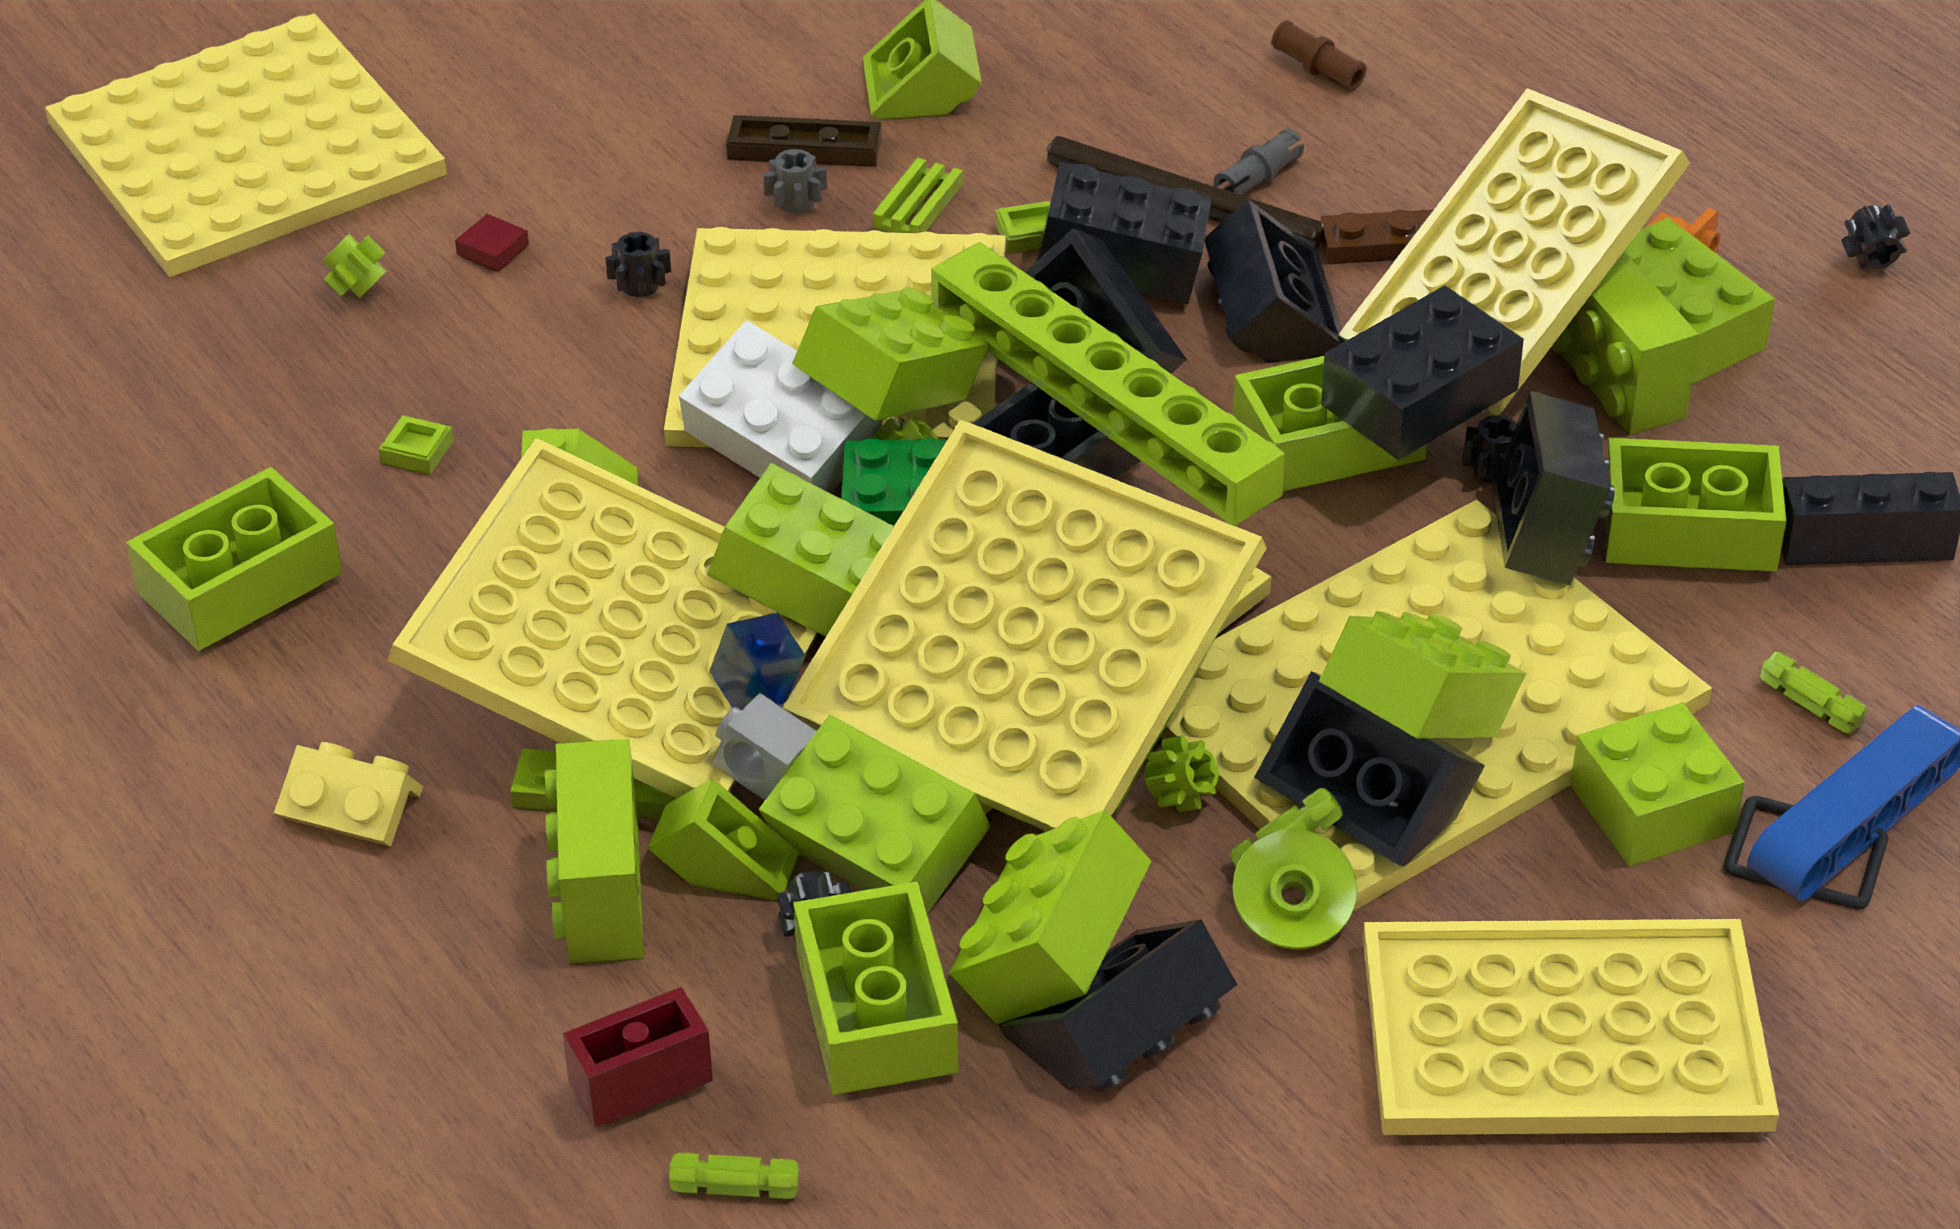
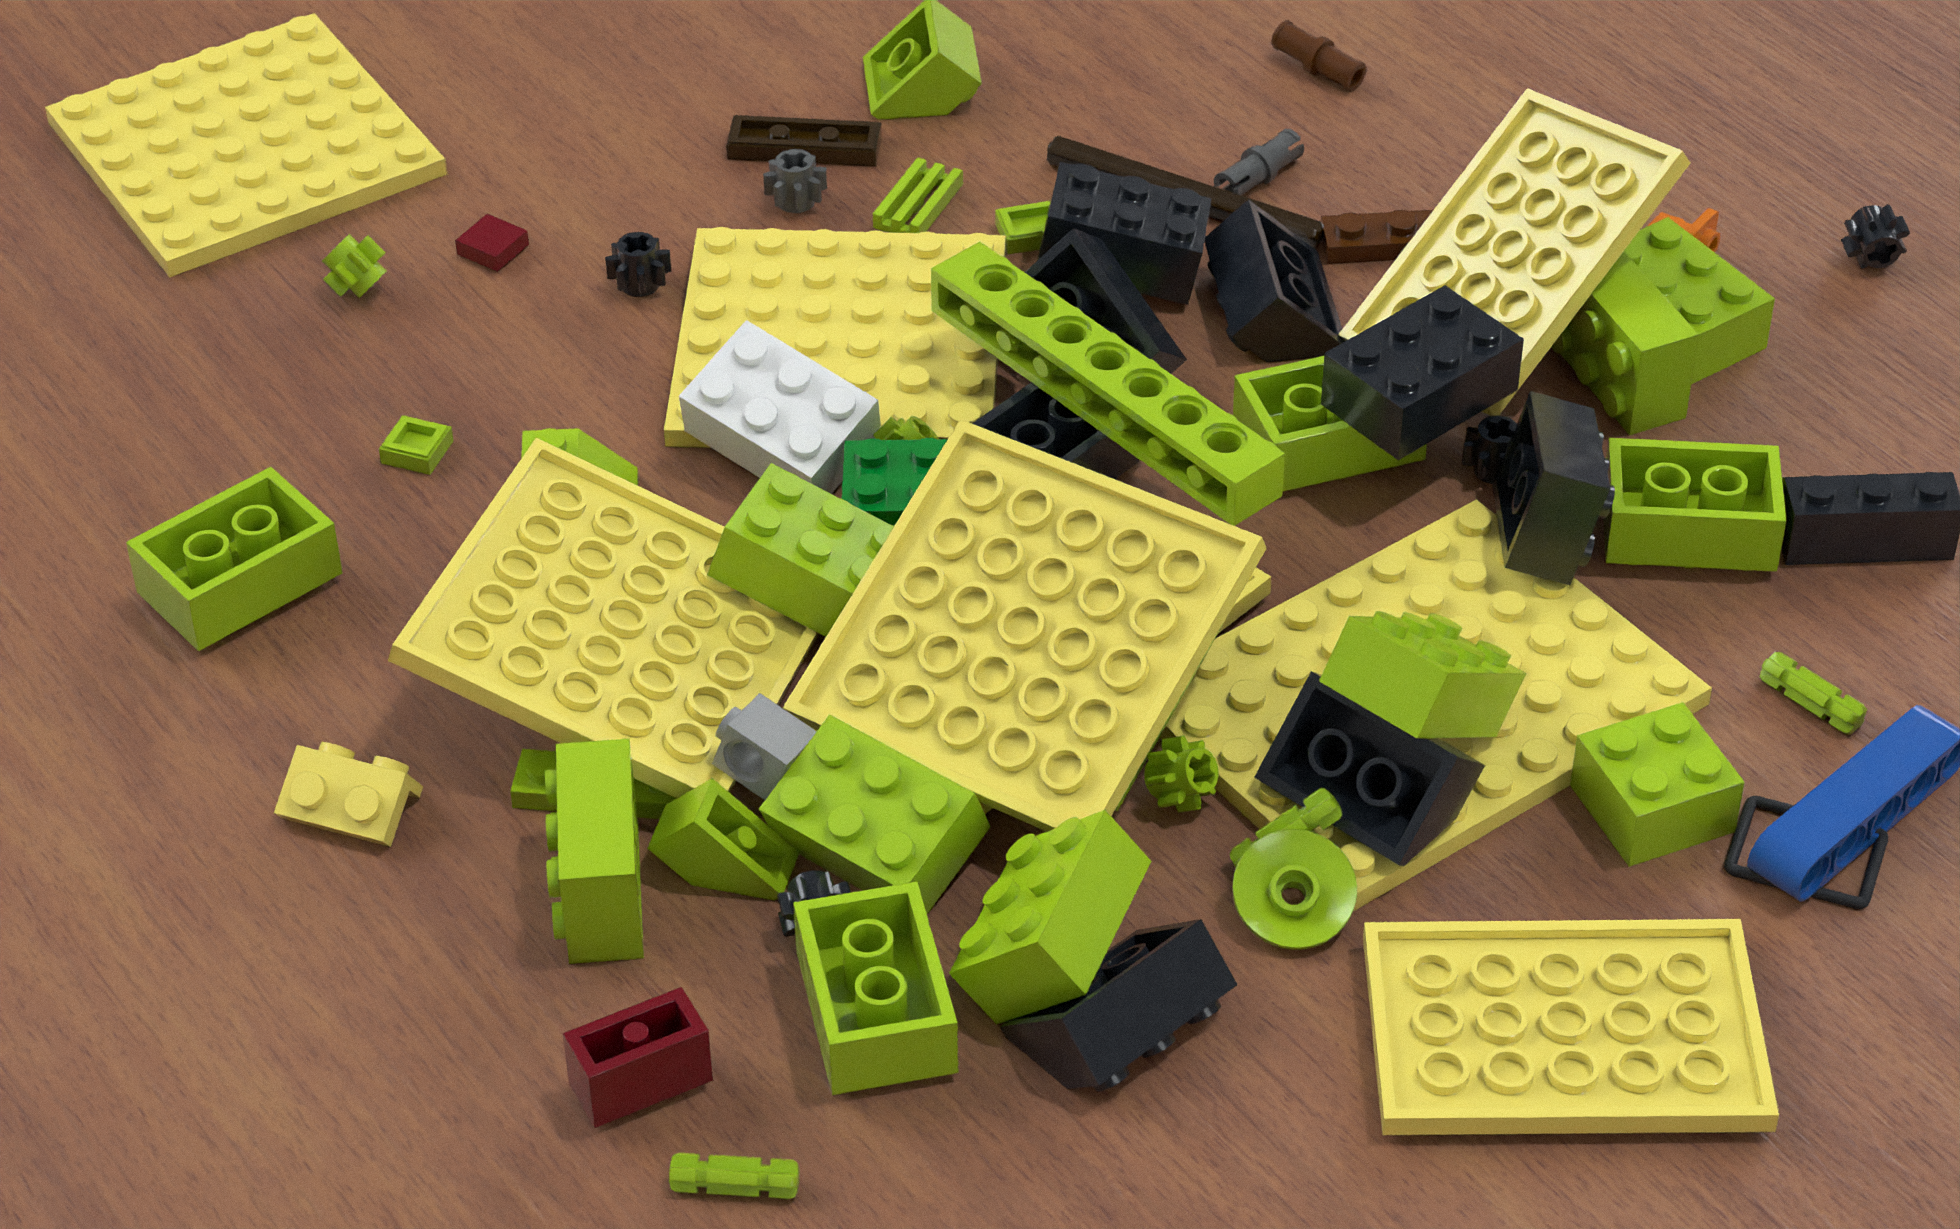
brick [709,613,806,710] -> none
lime brick [792,288,991,421] -> none

